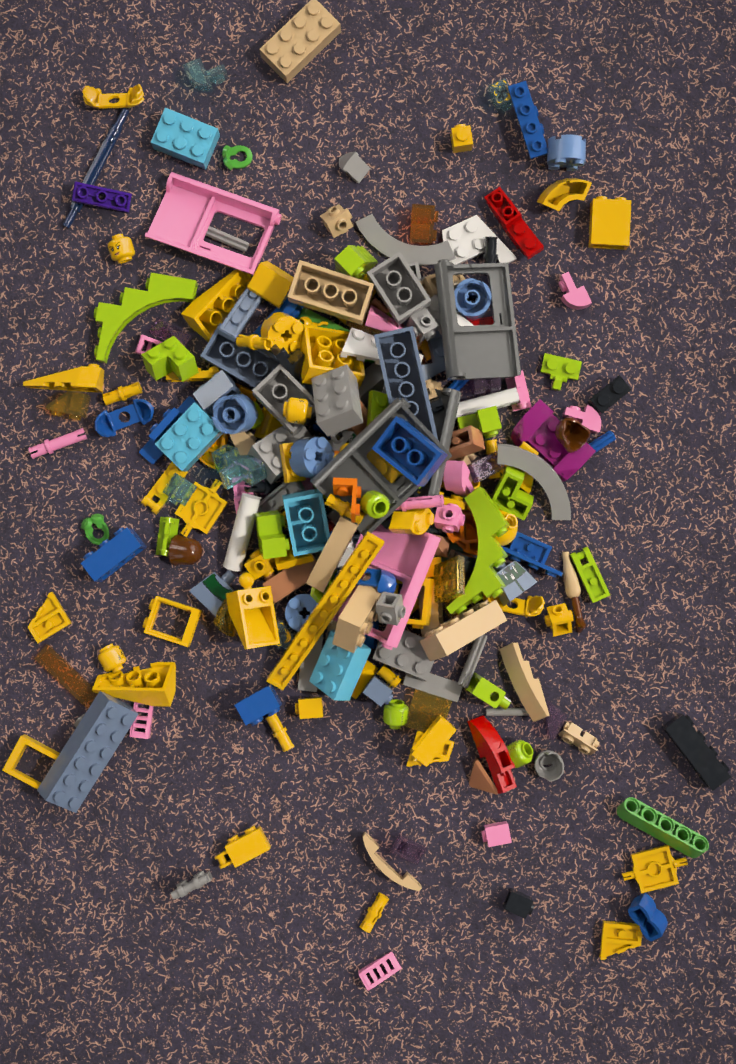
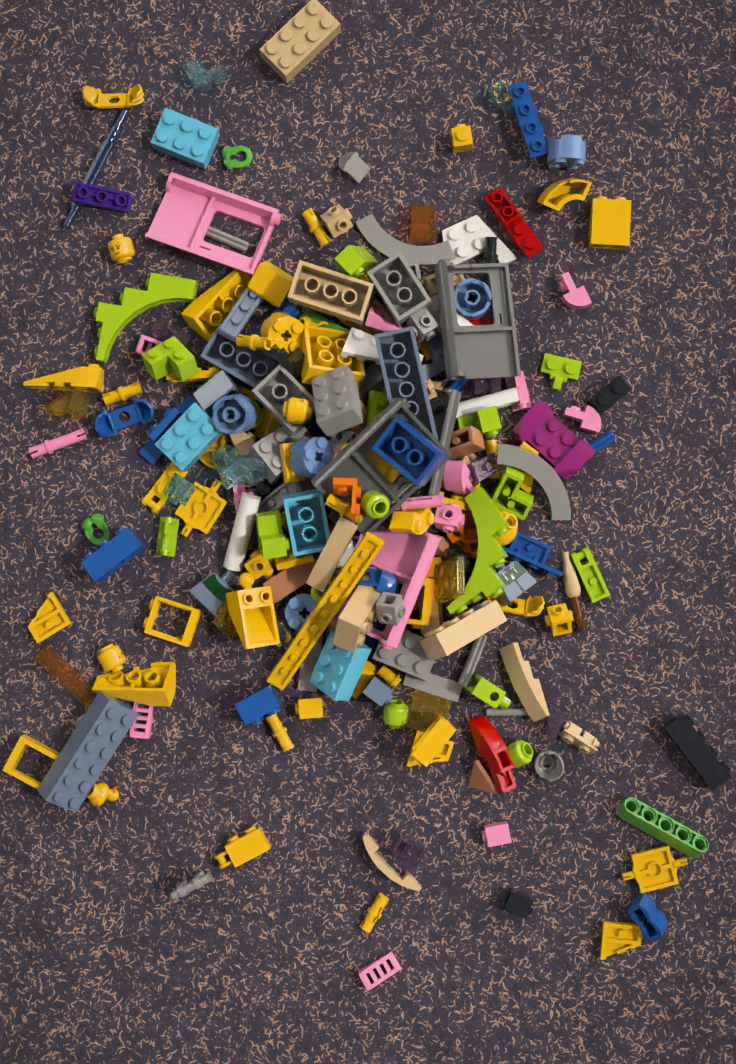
reddish brown hair [168,535,203,566] -> none
reddish brown hair [555,417,591,453] -> none
none -> yellow animal [87,782,119,806]
none -> yellow pin [301,208,332,247]

